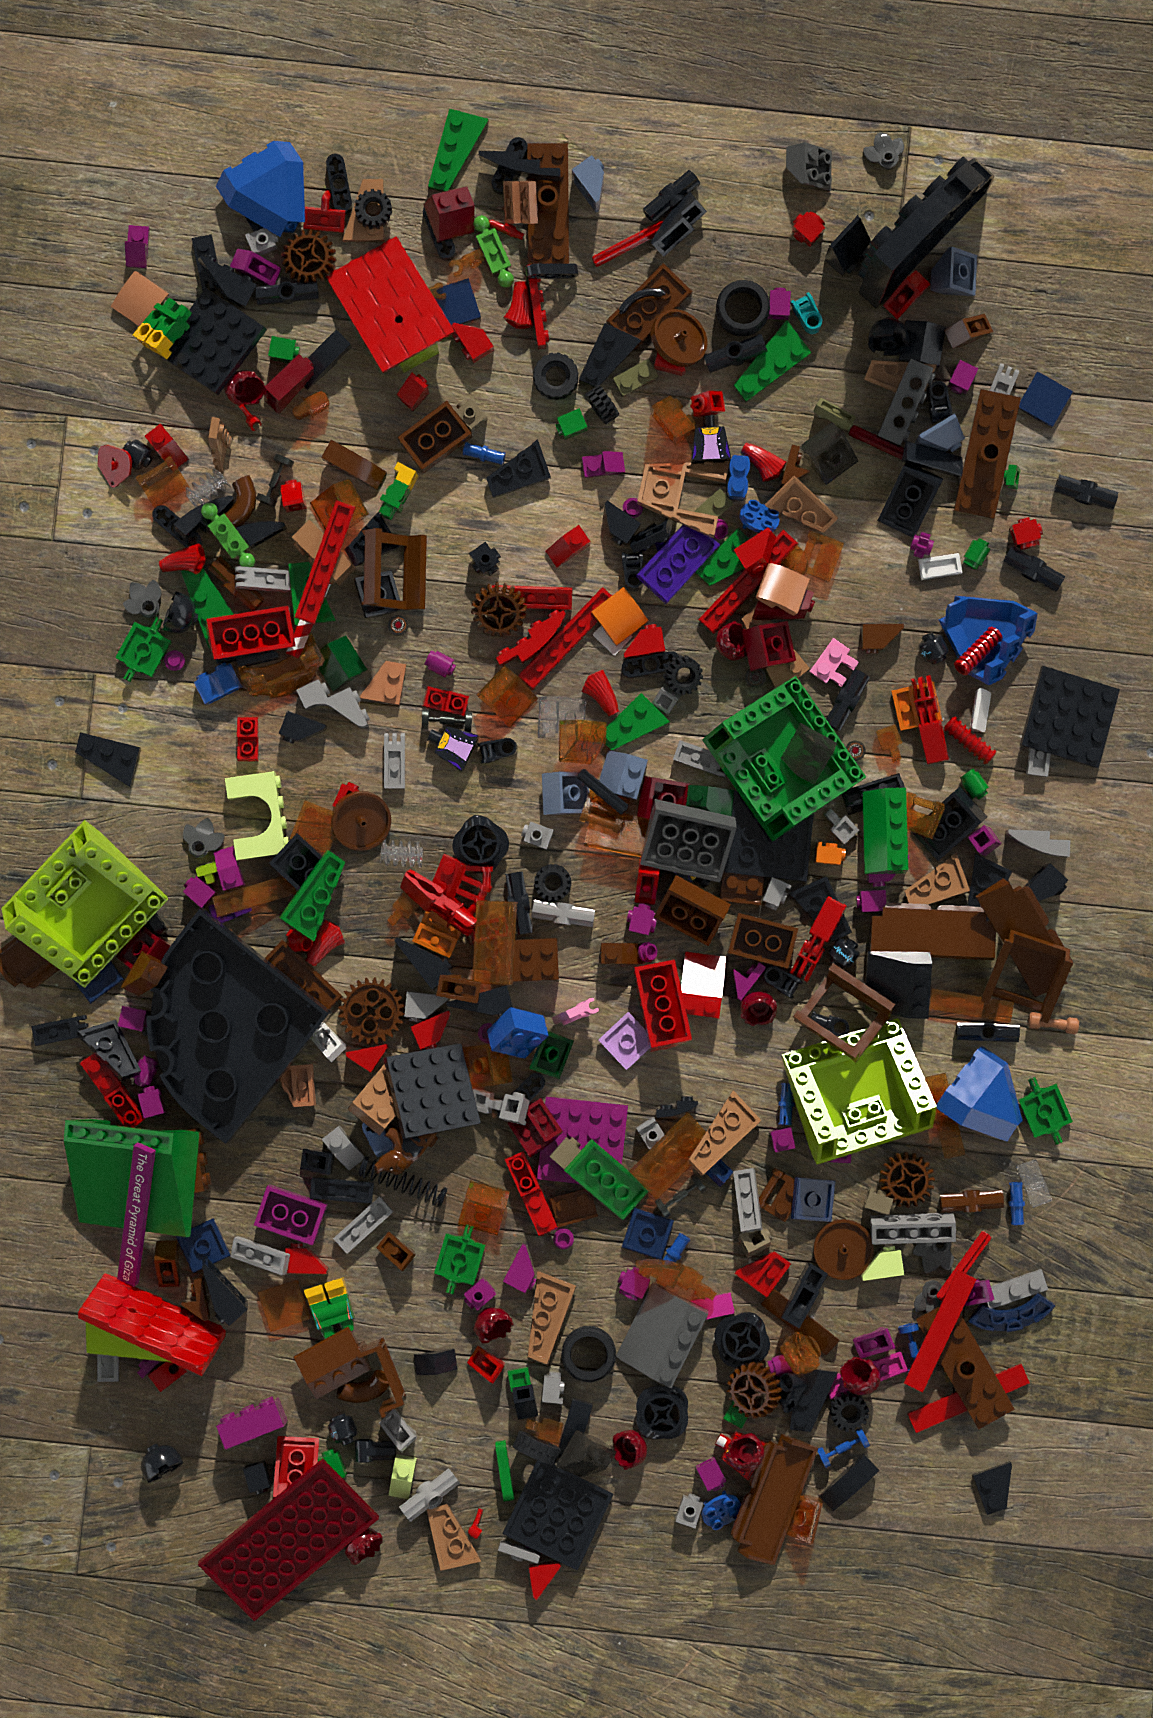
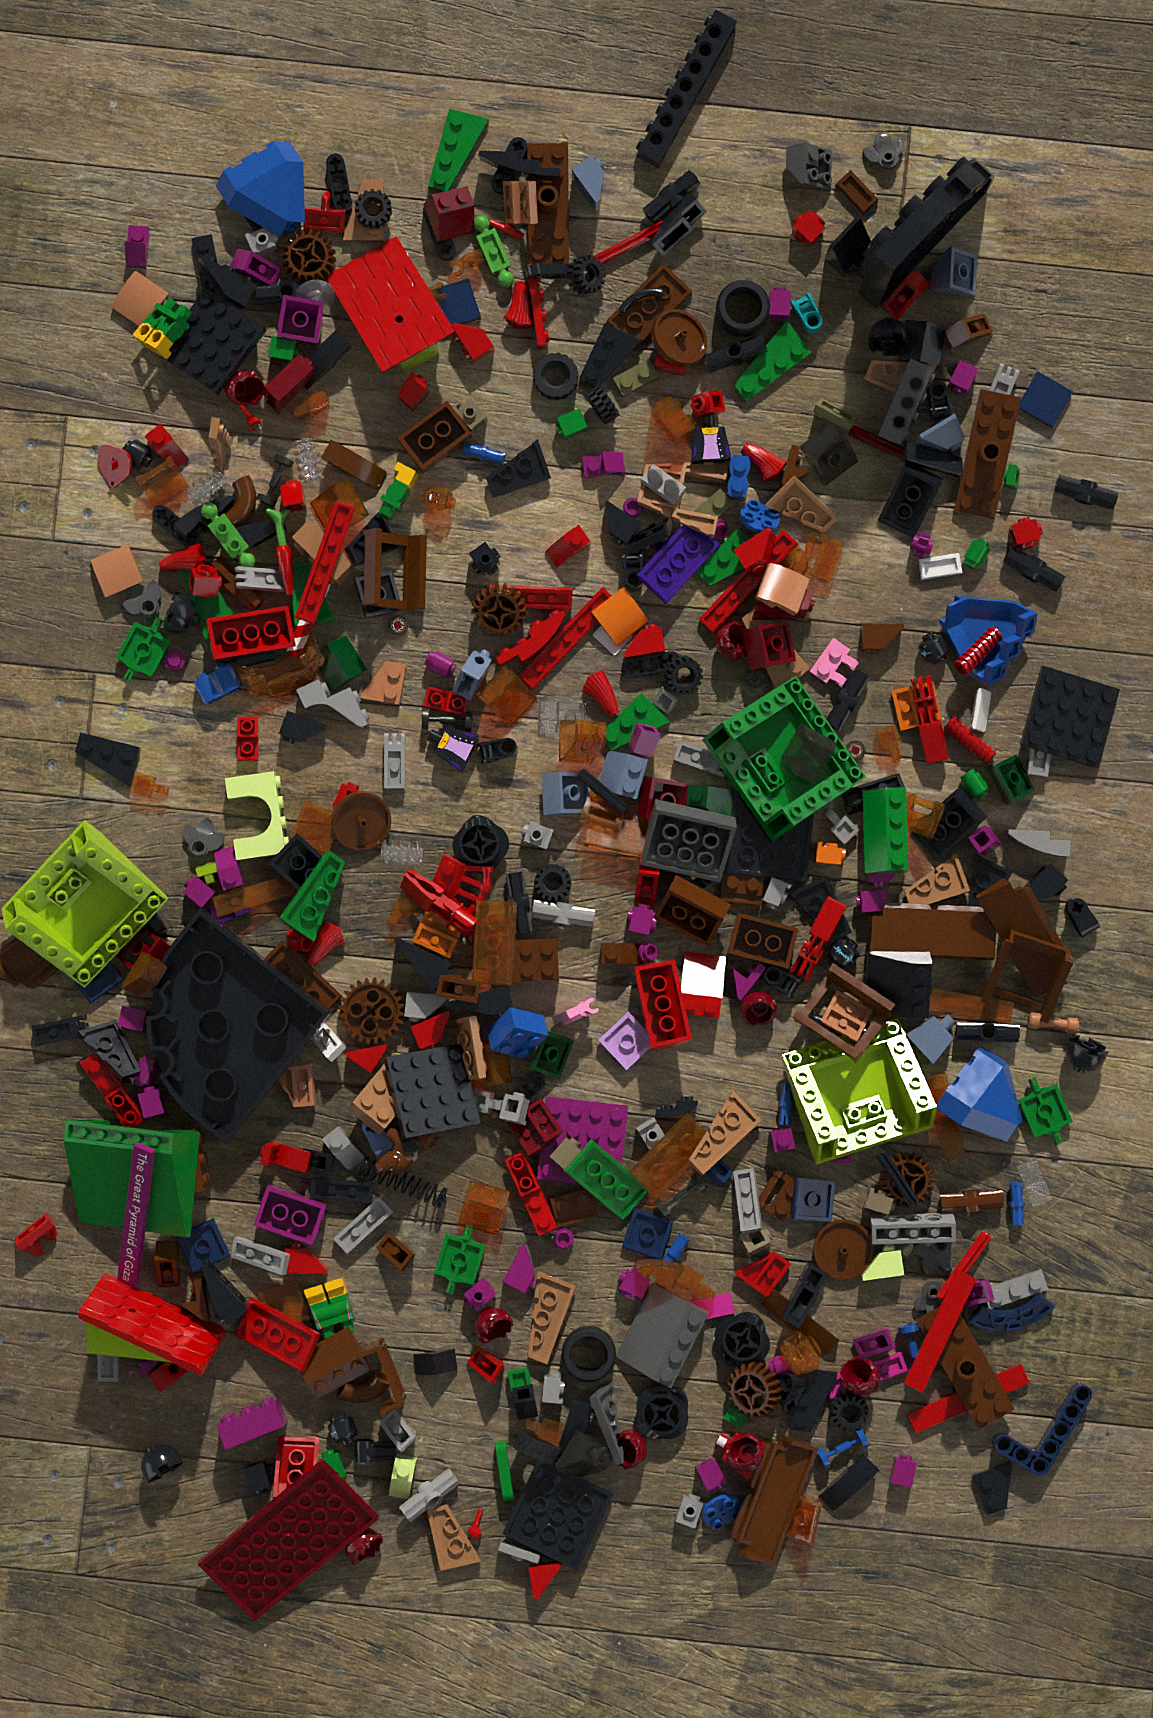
none -> red tile [15,1212,57,1256]
none -> nougat slope [90,544,144,598]
none -> clear orange plate [130,772,169,797]
none -> red brick [189,565,222,598]
none -> red tile [235,1297,320,1372]
none -> red bracket [260,1142,312,1173]
none -> red piece [265,509,294,595]
none -> magenta slope [277,295,324,344]
none -> clear piece [292,438,325,483]
none -> clear dish [295,280,335,314]
none -> clear orange head [424,486,456,515]
none -> medium nougat wing [450,1016,487,1080]
none -> sand blue torso [452,649,491,700]
none -> black tyre [567,255,606,295]
none -> dark grey wing [590,1381,624,1465]
none -> magenta brick [628,723,660,757]
none -> black brick [636,9,737,168]
none -> light grey tile [641,464,686,505]
none -> nougat slope [820,990,873,1042]
none -> reddish brown tile [835,170,879,215]
none -> black axle [877,1150,919,1206]
none -> magenta brick [889,1454,917,1488]
none -> sand blue torso [905,1014,956,1064]
none -> dark green slope [988,754,1035,805]
none -> dark blue beam [992,1383,1092,1476]
none -> black piece [1065,898,1100,938]
none -> black cylinder [1065,1035,1109,1073]

